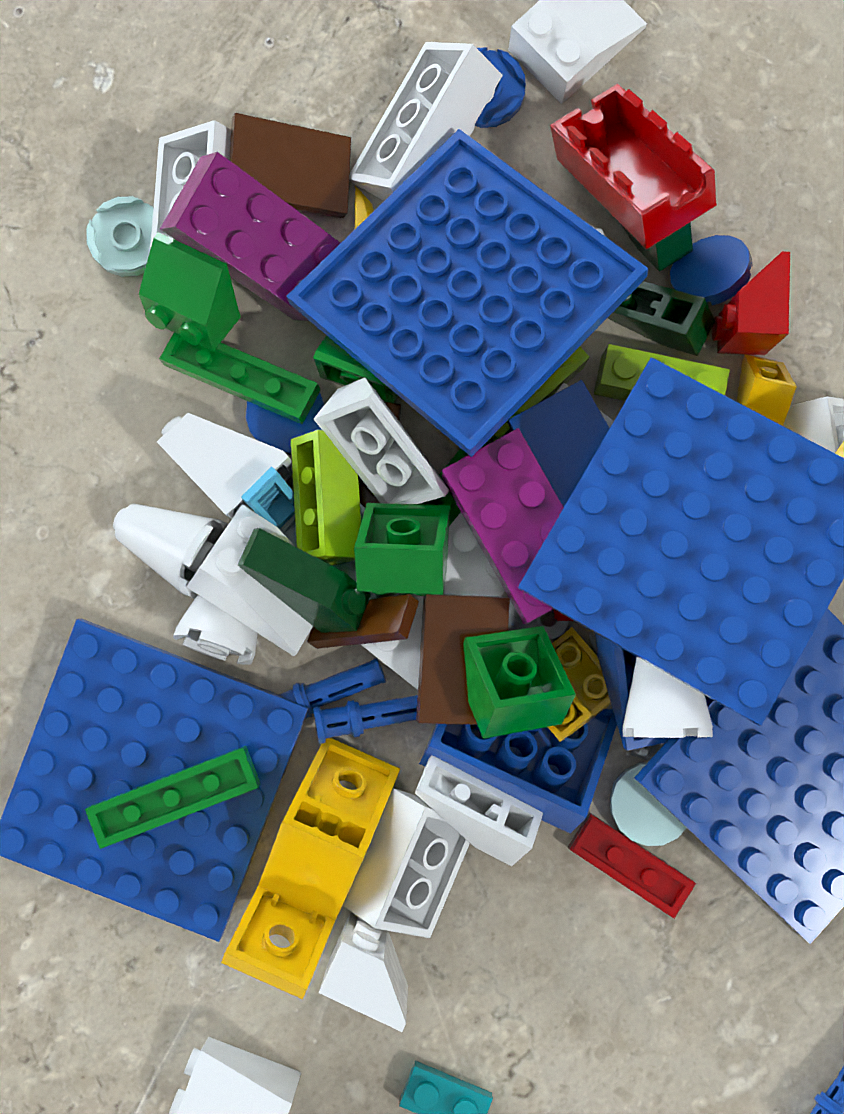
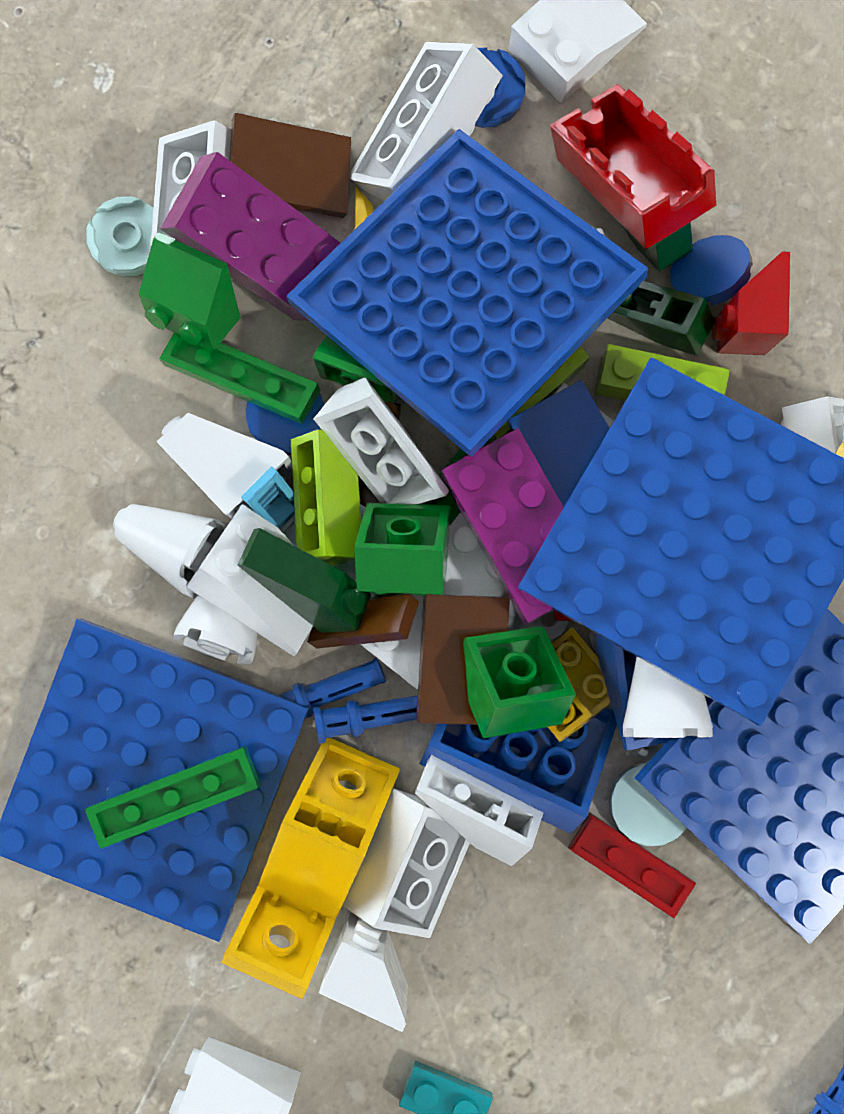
yellow slope [736,354,797,426] -> none

